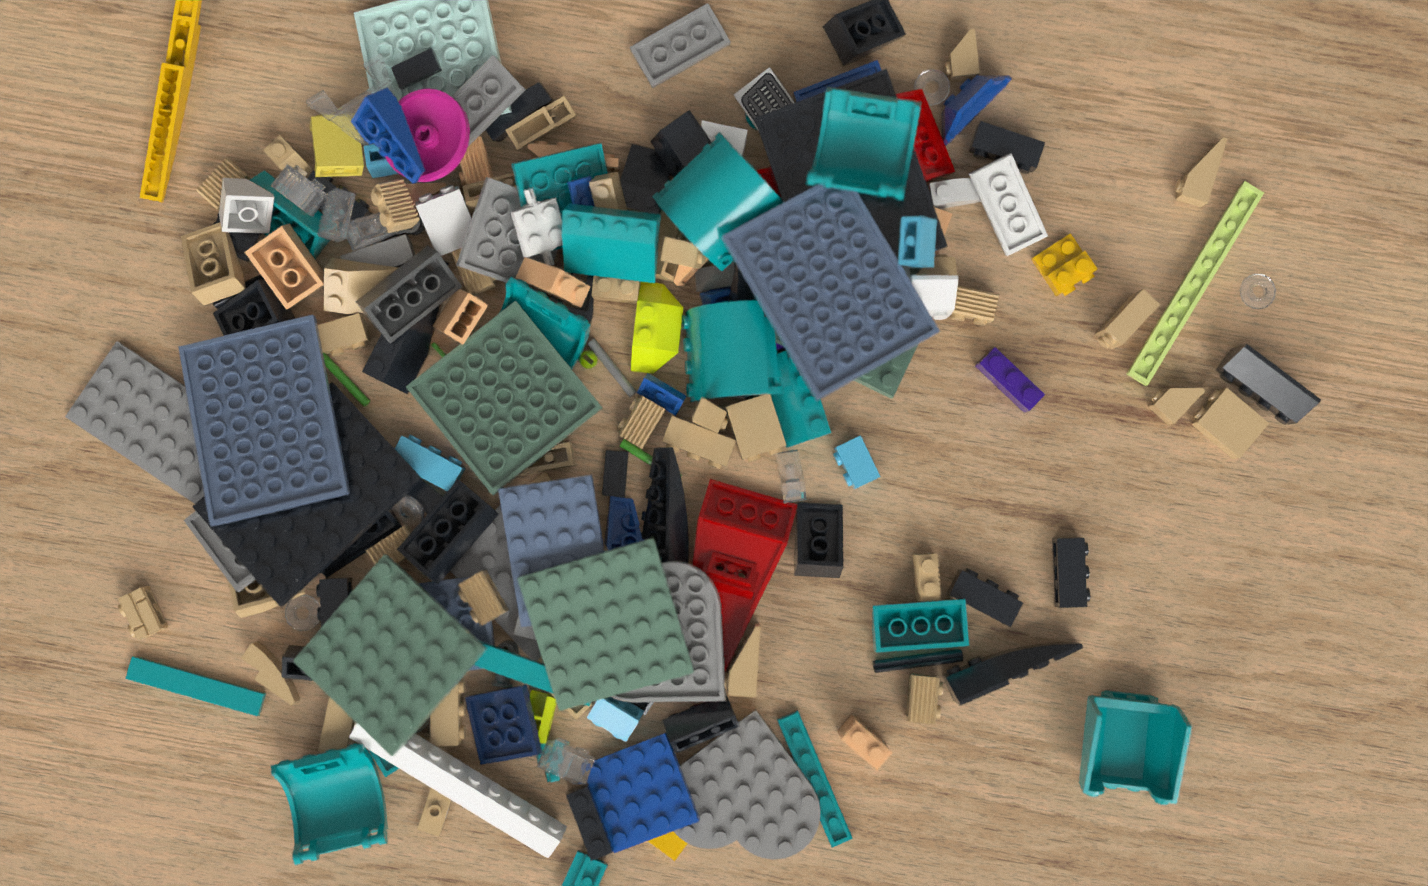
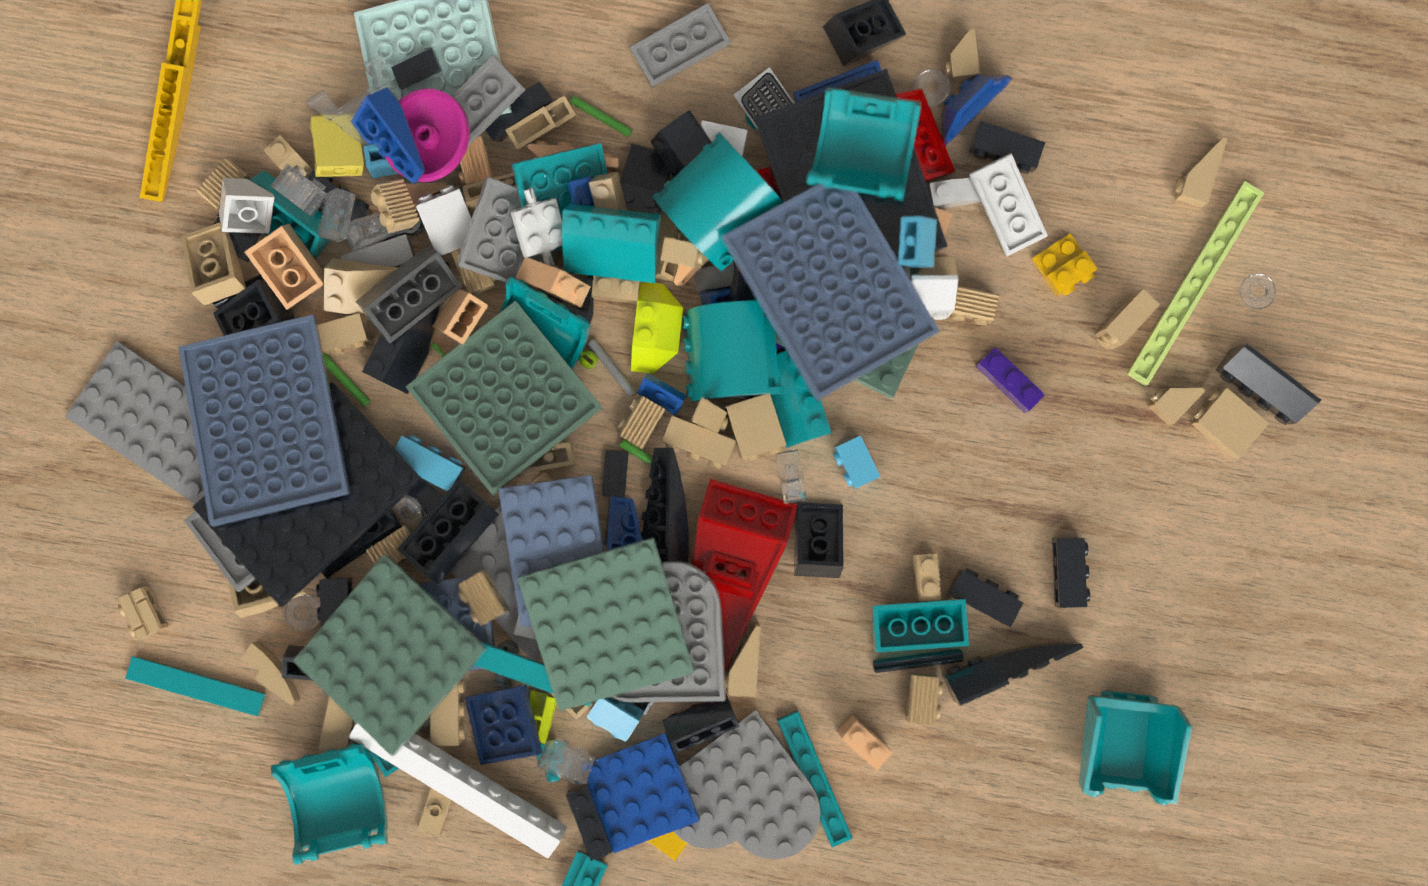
none -> bright green bar [570,95,633,137]

